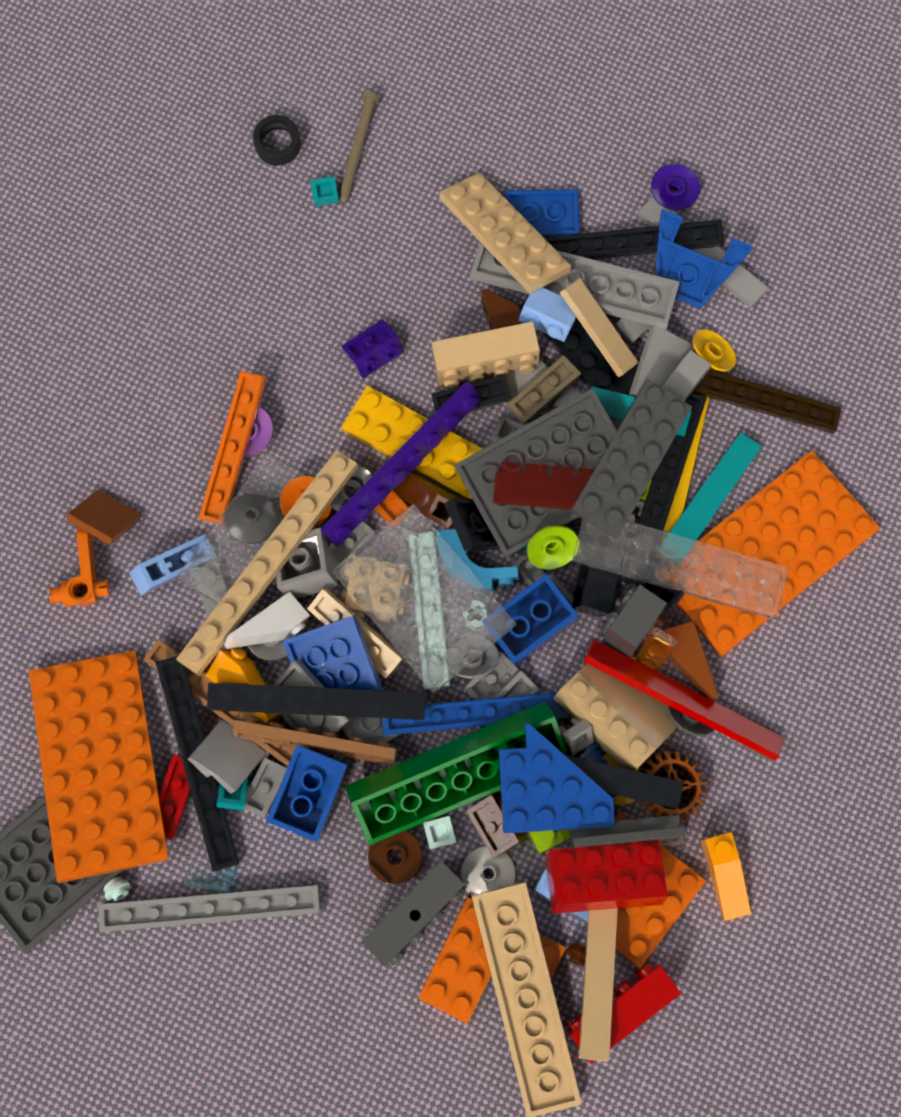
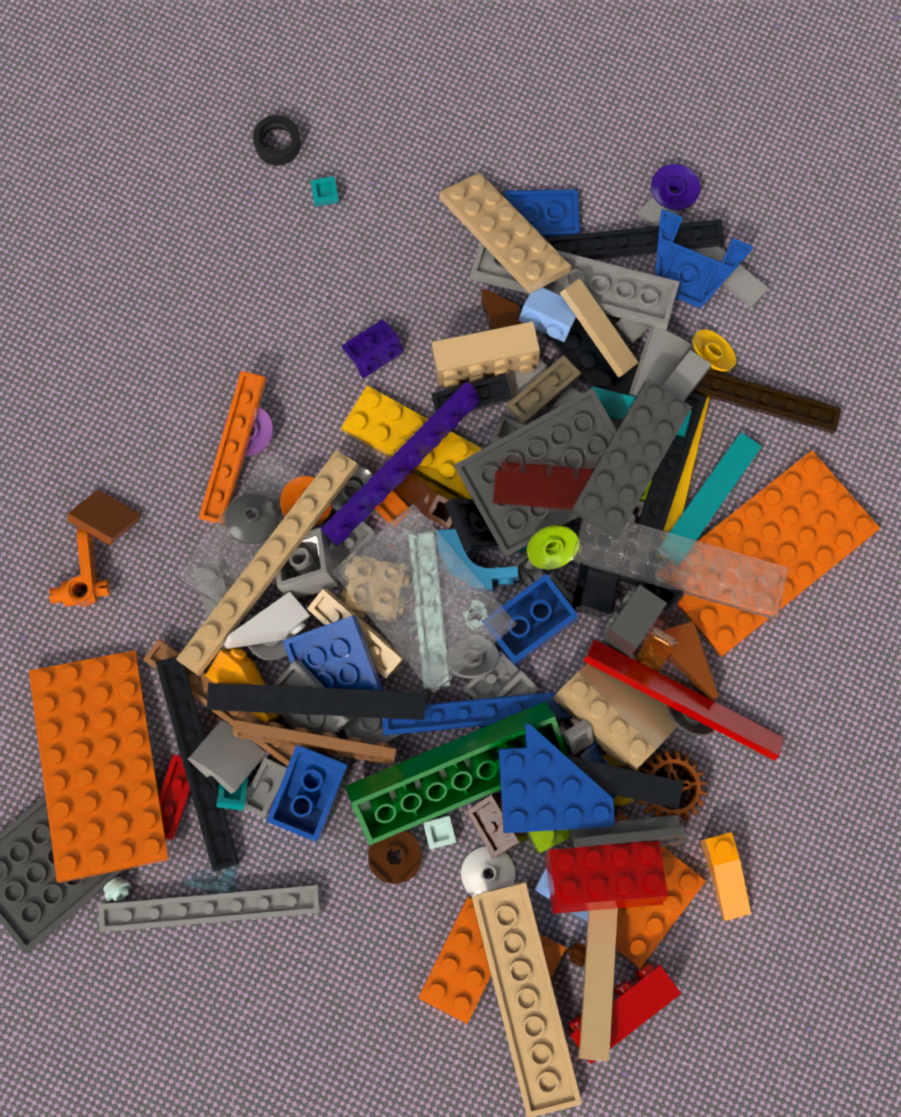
light blue slope [129,534,217,596] -> none
dark tan bar [338,91,380,204] -> none
dark grey brick [361,861,465,967] -> none

